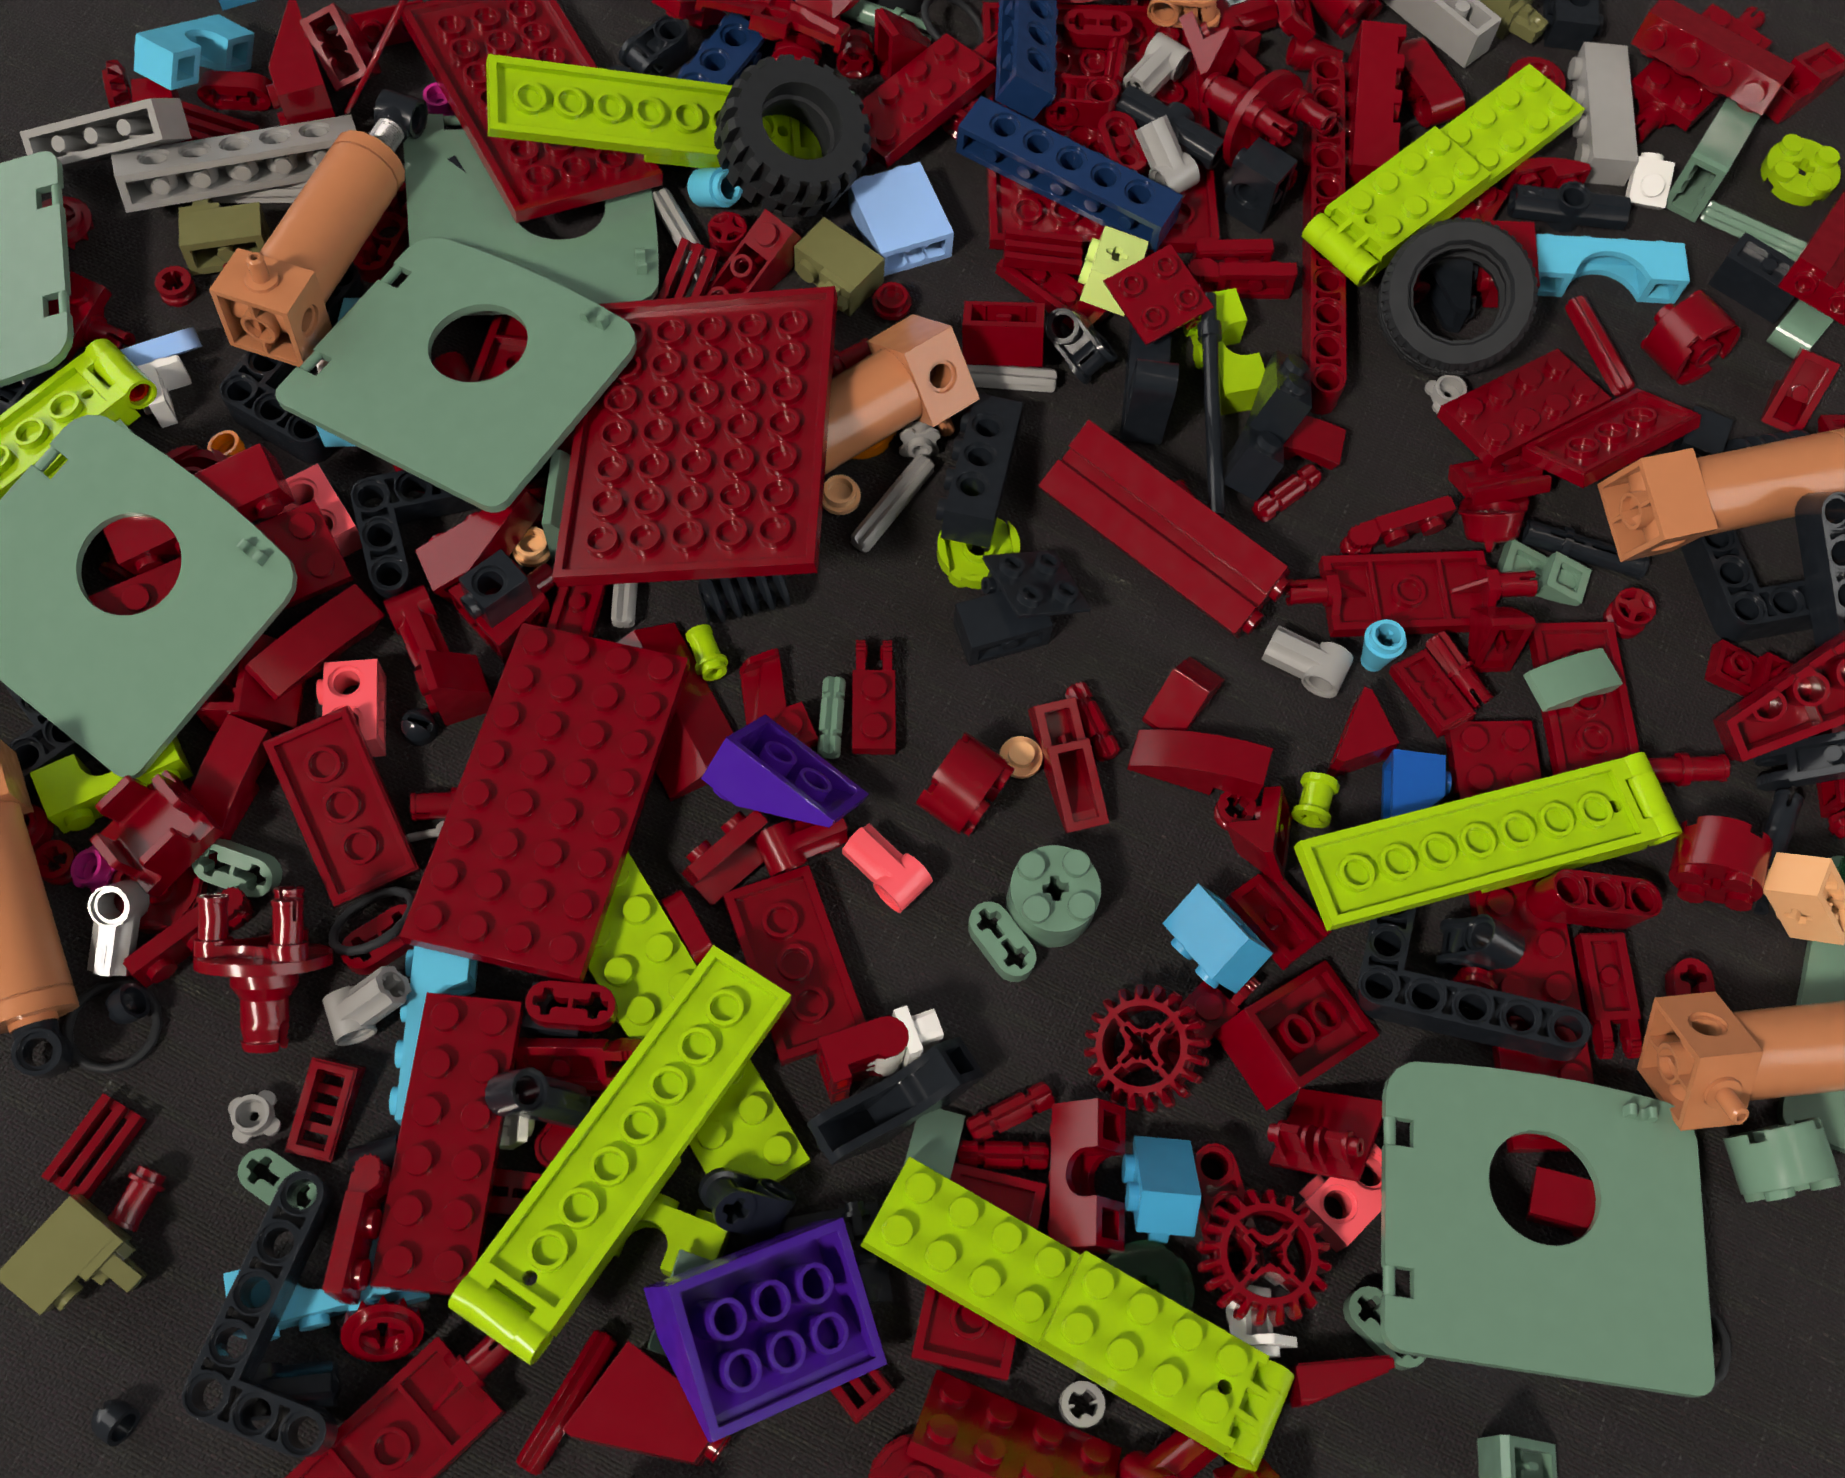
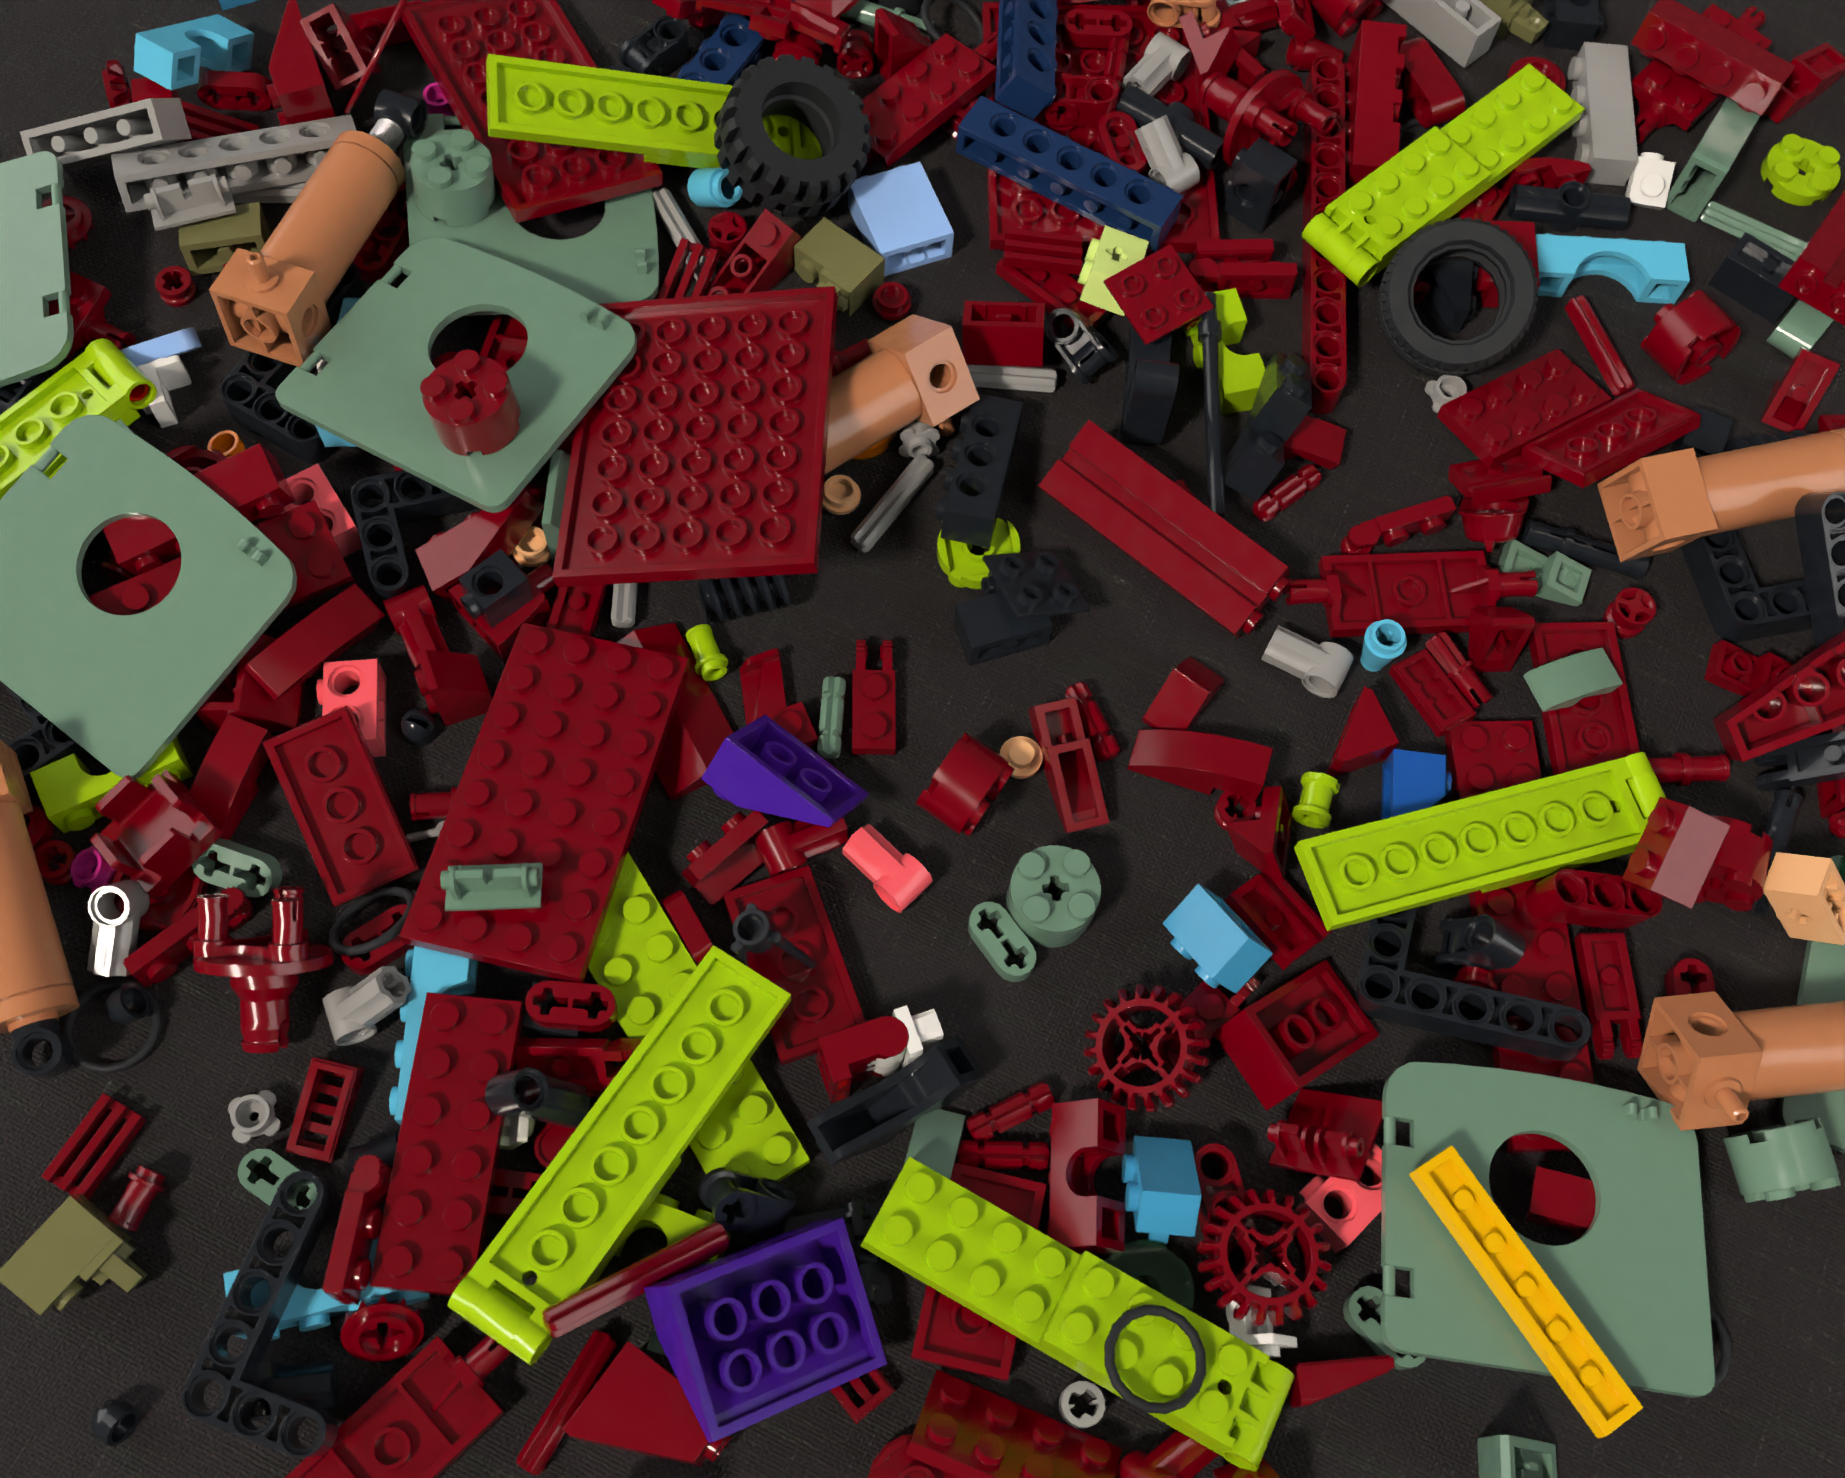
none -> light grey hinge [143,173,237,231]
none -> sand green brick [410,129,496,227]
none -> dark red brick [420,349,521,456]
none -> sand green hinge [440,863,543,911]
none -> dark red axle [542,1223,730,1338]
none -> black plant [731,903,816,968]
none -> black piece [1104,1305,1206,1414]
none -> yellow plate [1408,1145,1643,1439]
none -> brick [1622,797,1730,909]

